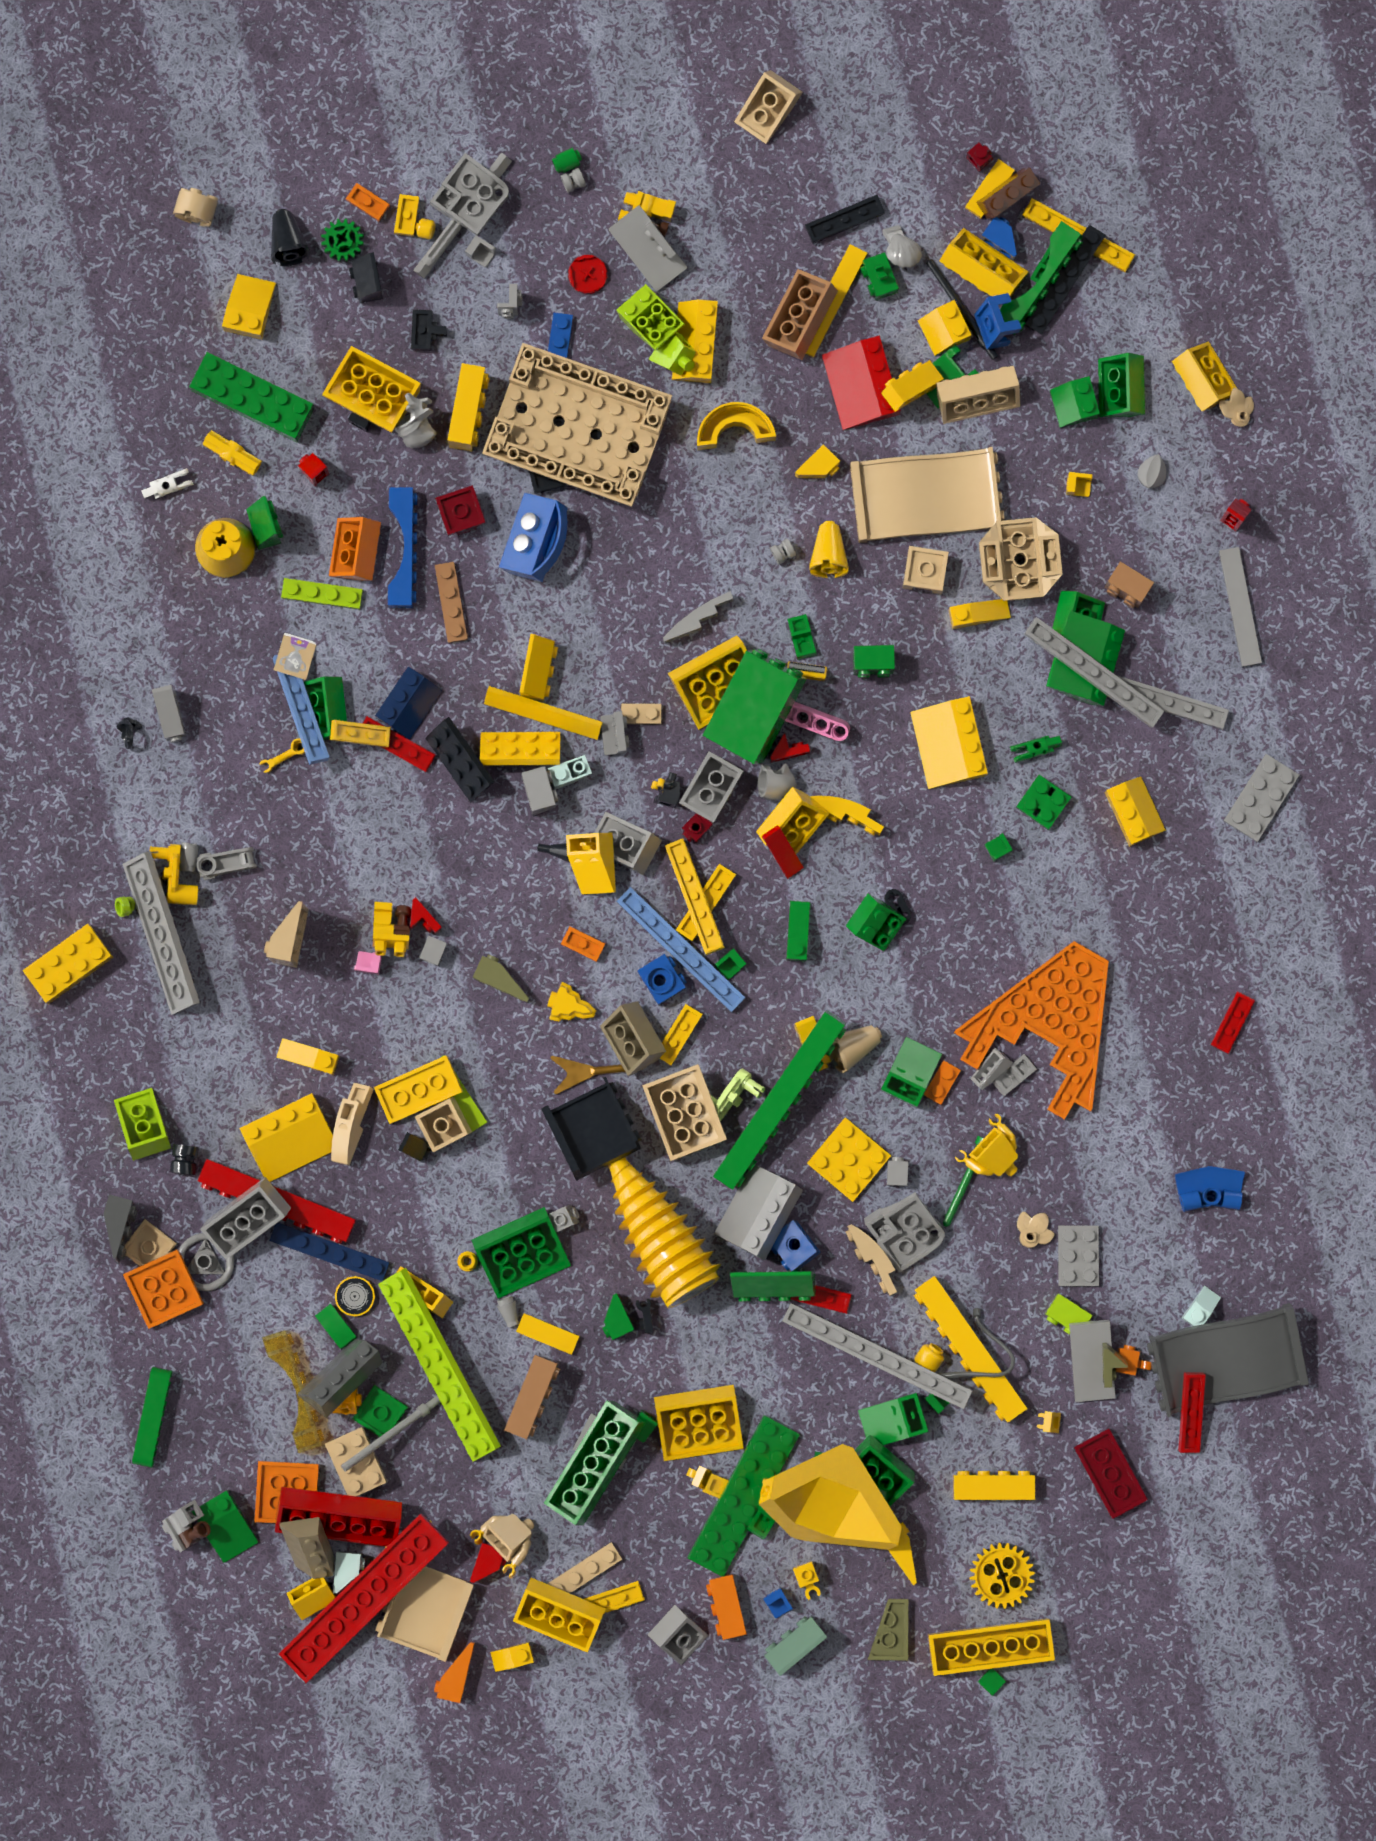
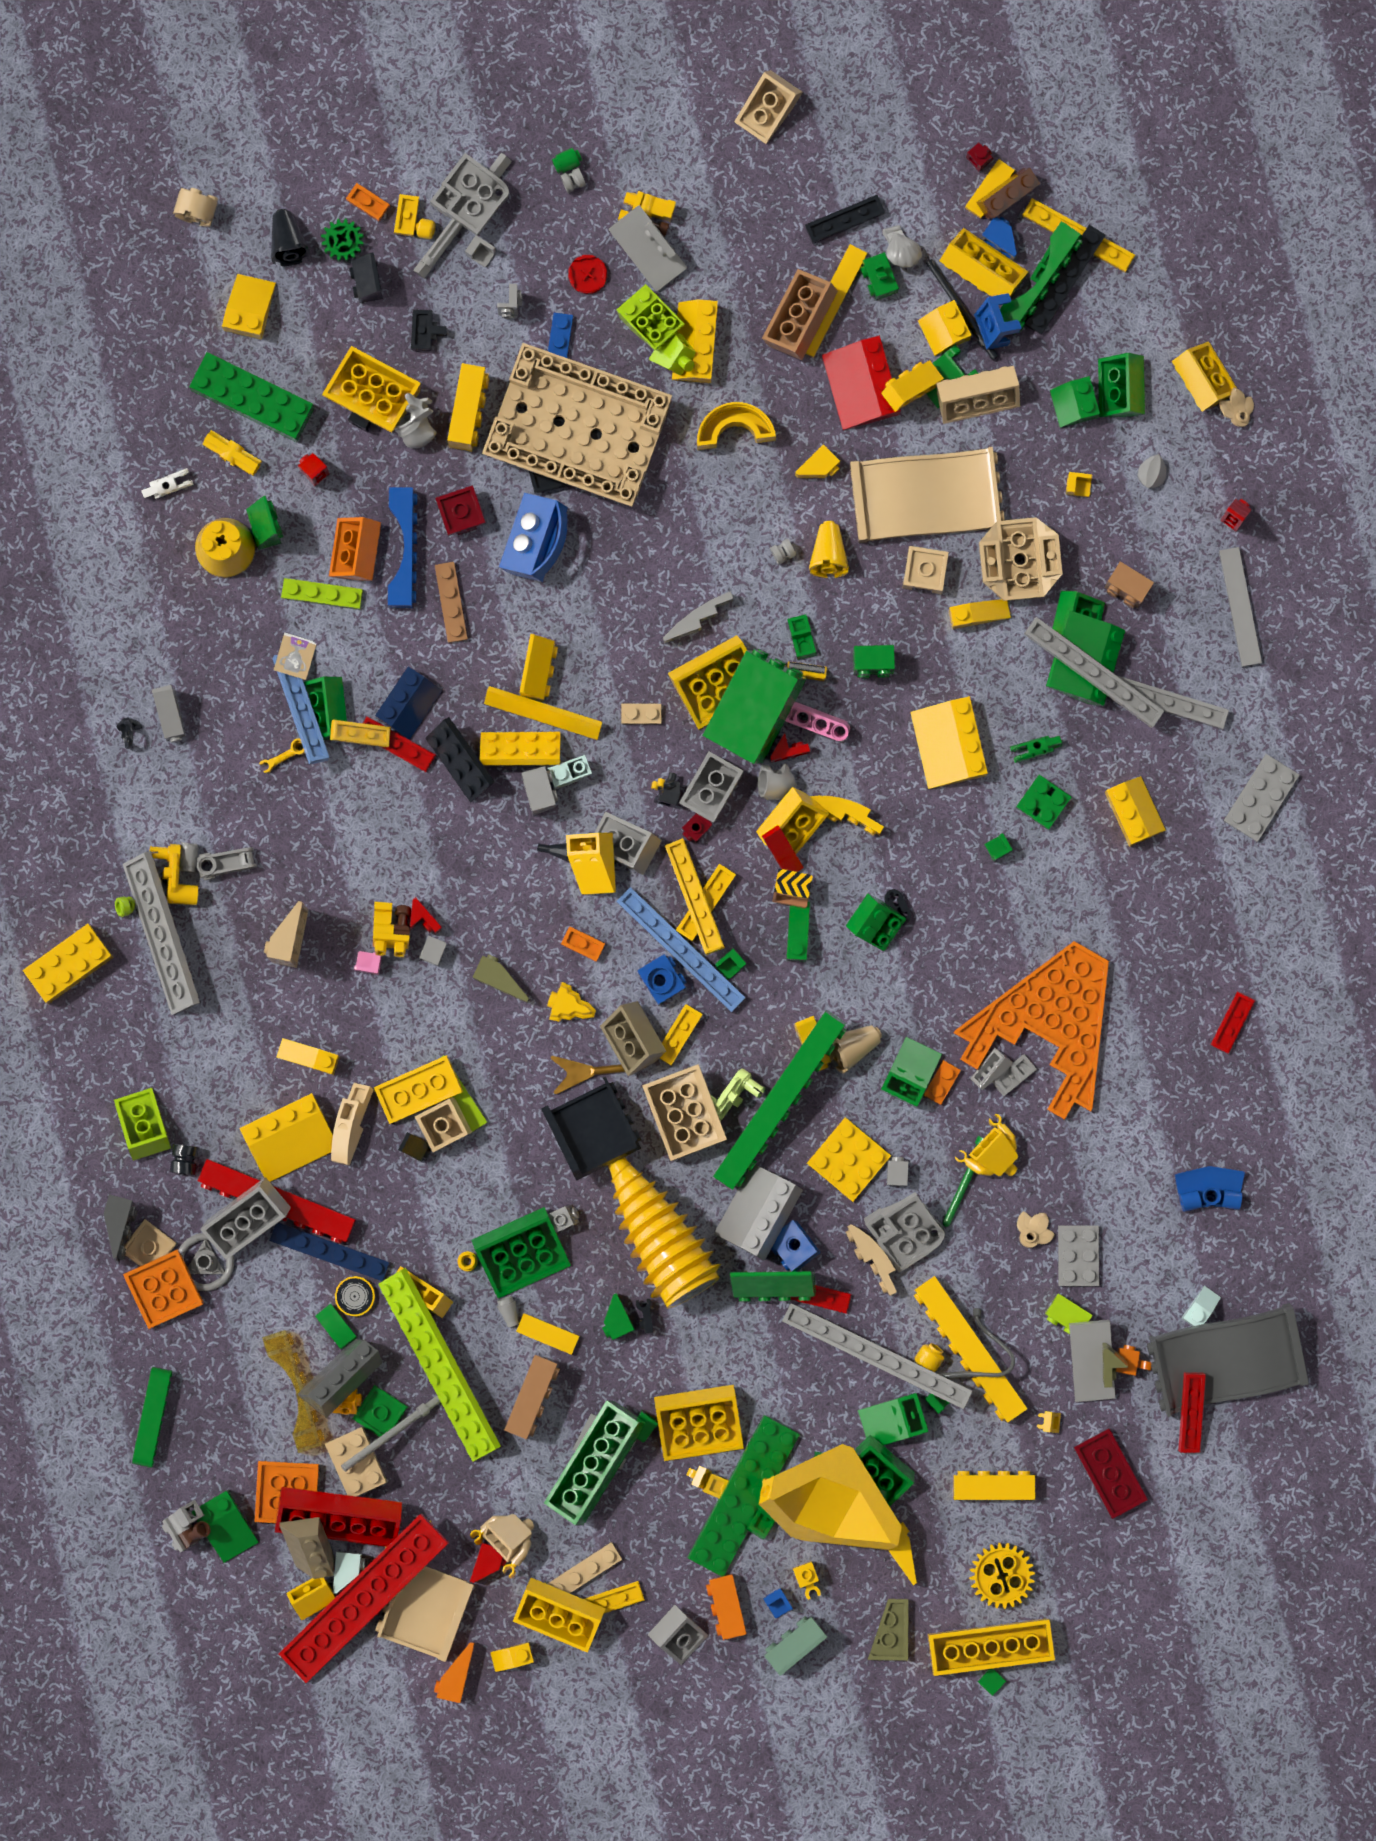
light grey bracket [600,711,629,755] -> none
none -> piece [772,869,813,908]

